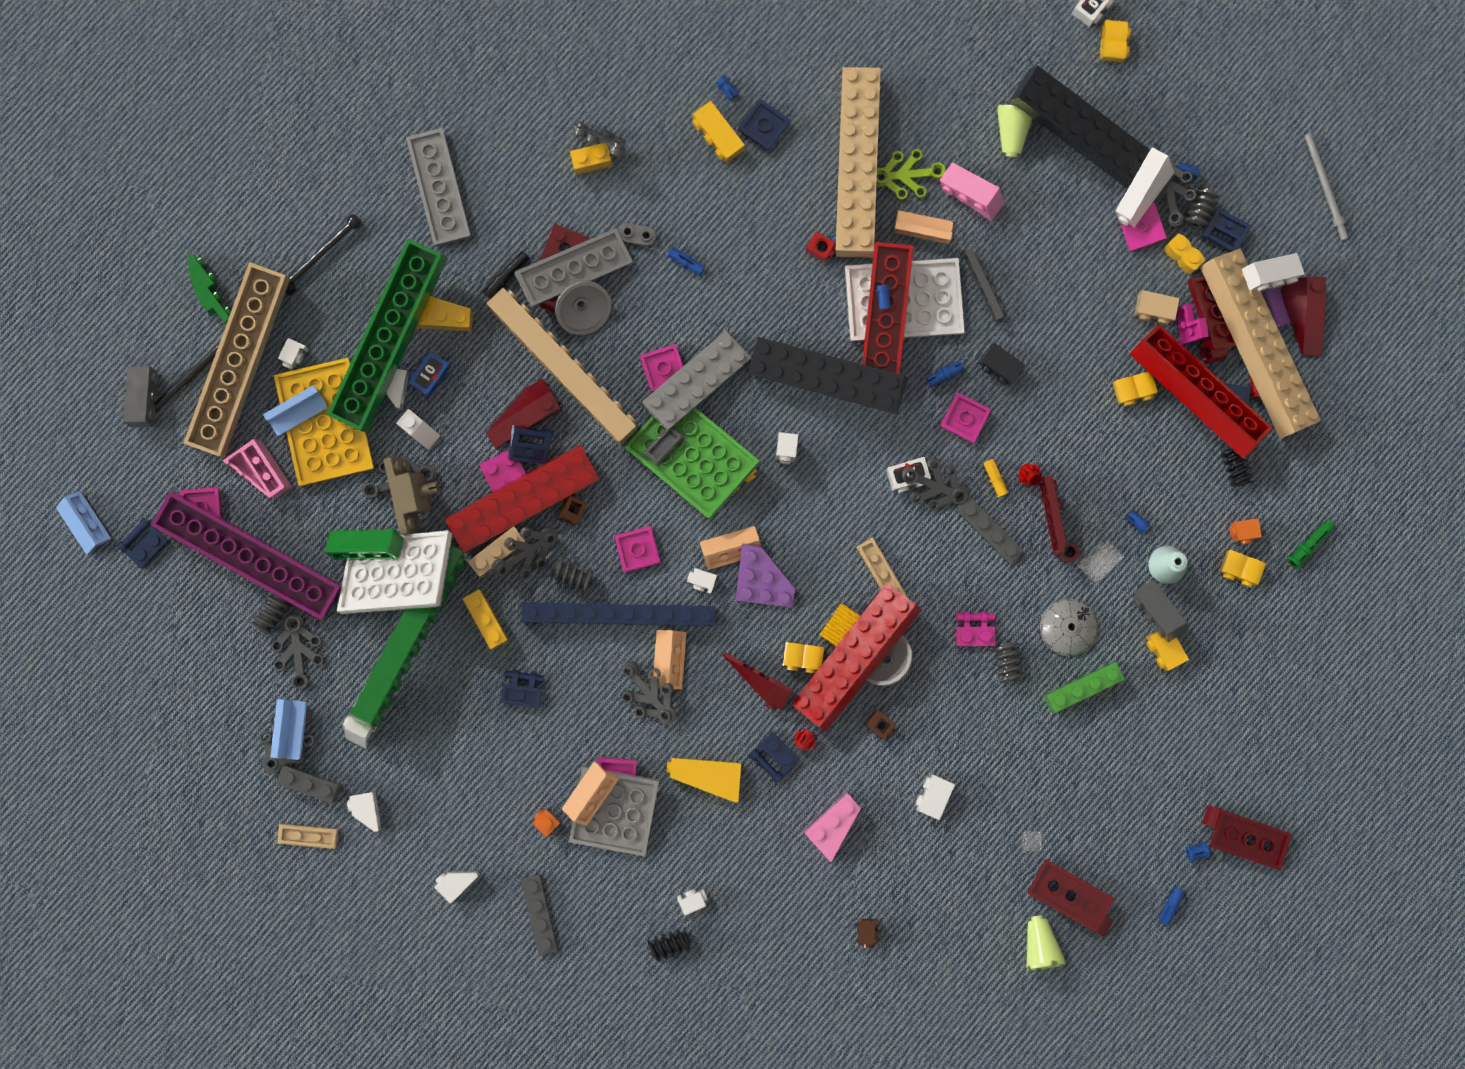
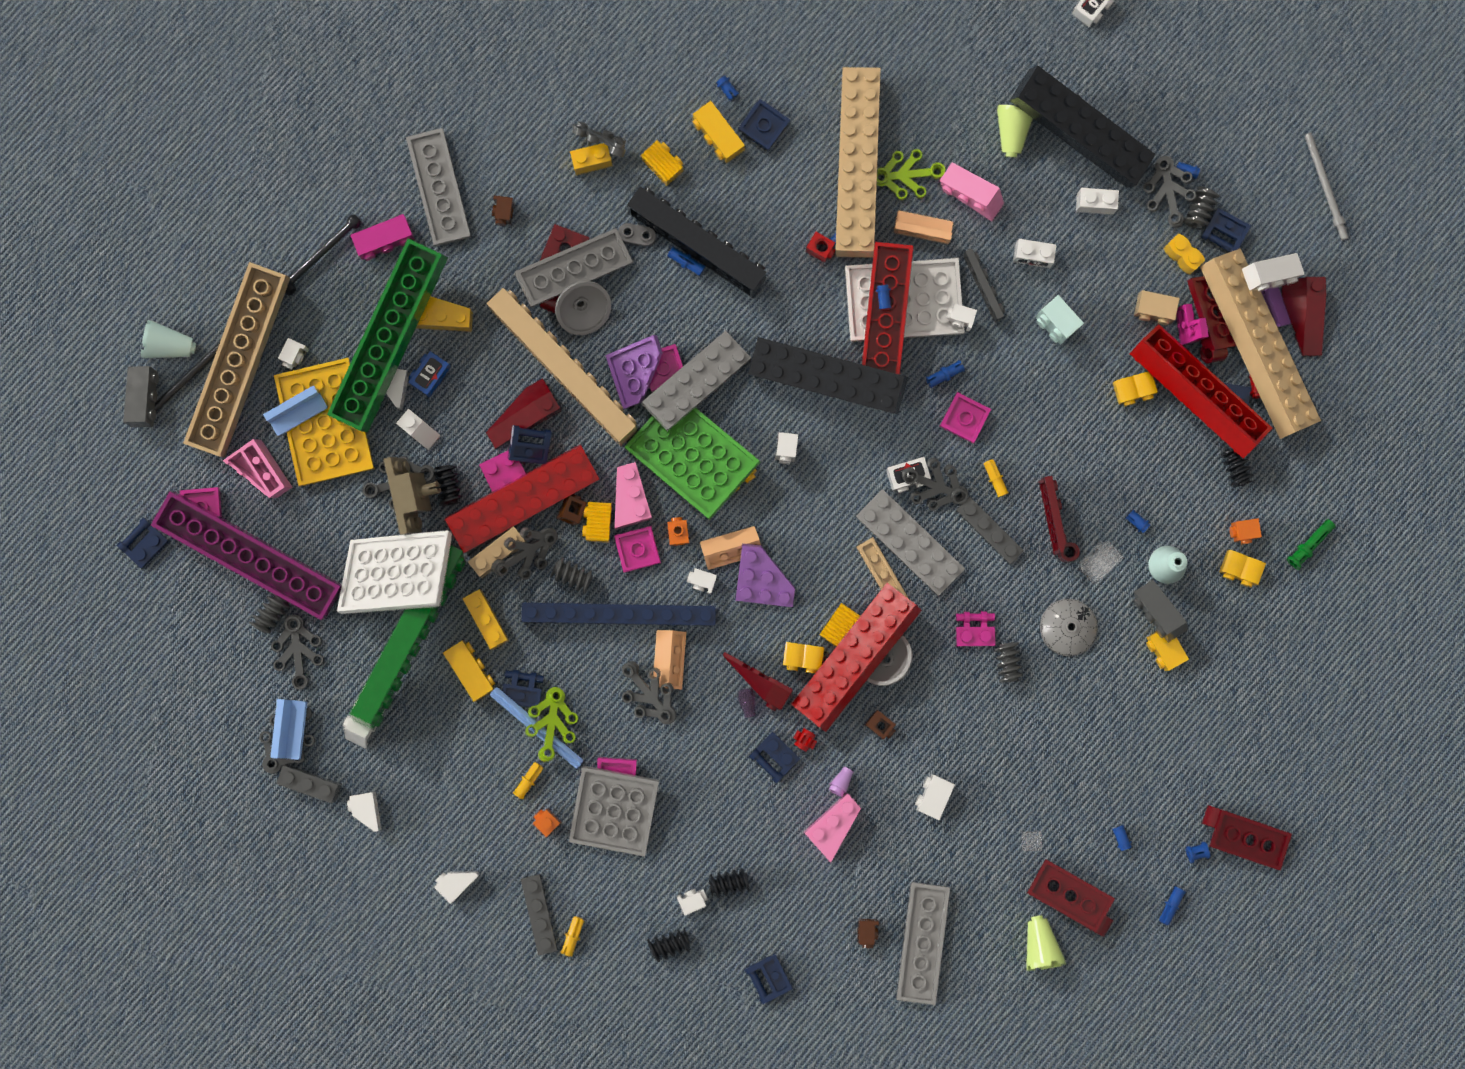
light blue panel [56,491,111,554] -> none
green slope [188,253,231,325] -> none
tan tile [277,824,339,849] -> none
green brick [325,528,404,560] -> none
black pin [482,250,530,299] -> none
light nougat panel [562,762,619,826] -> none
dark grey tile [644,427,685,466] -> none
yellow slope [667,758,741,803] -> none
black brick [979,343,1025,386] -> none
red gear [1017,463,1043,486] -> none
bright green brick [1043,662,1125,713] -> none
yellow brick [1100,20,1131,63] -> none
white slope [1116,147,1174,227] -> none
dark pink plate [1120,203,1167,252] -> none
none -> light aqua cone [141,320,196,358]
none -> dark pink brick [351,214,415,260]
none -> black piece [434,465,463,506]
none -> yellow brick [443,640,496,702]
none -> light blue axle [490,687,583,768]
none -> reddish brown brick [492,195,515,226]
none -> yellow axle [513,762,543,800]
none -> lime plant [525,687,578,762]
none -> yellow axle [561,916,584,957]
none -> yellow brick [582,502,612,543]
none -> medium lavender plate [605,335,663,409]
none -> bright pink wedge [615,462,652,530]
none -> black brick [627,187,767,298]
none -> yellow brick [641,140,683,186]
none -> orange brick [667,517,689,546]
none -> black piece [709,868,750,899]
none -> clear purple cone [737,688,756,718]
none -> dark blue plate [744,953,793,1004]
none -> lavender cone [829,767,854,797]
none -> light grey plate [856,489,965,596]
none -> light grey plate [896,882,950,1005]
none -> white brick [946,304,977,331]
none -> white brick [1013,239,1056,268]
none -> light aqua brick [1035,295,1084,345]
none -> white brick [1076,188,1119,214]
none -> blue pin [1112,825,1132,851]

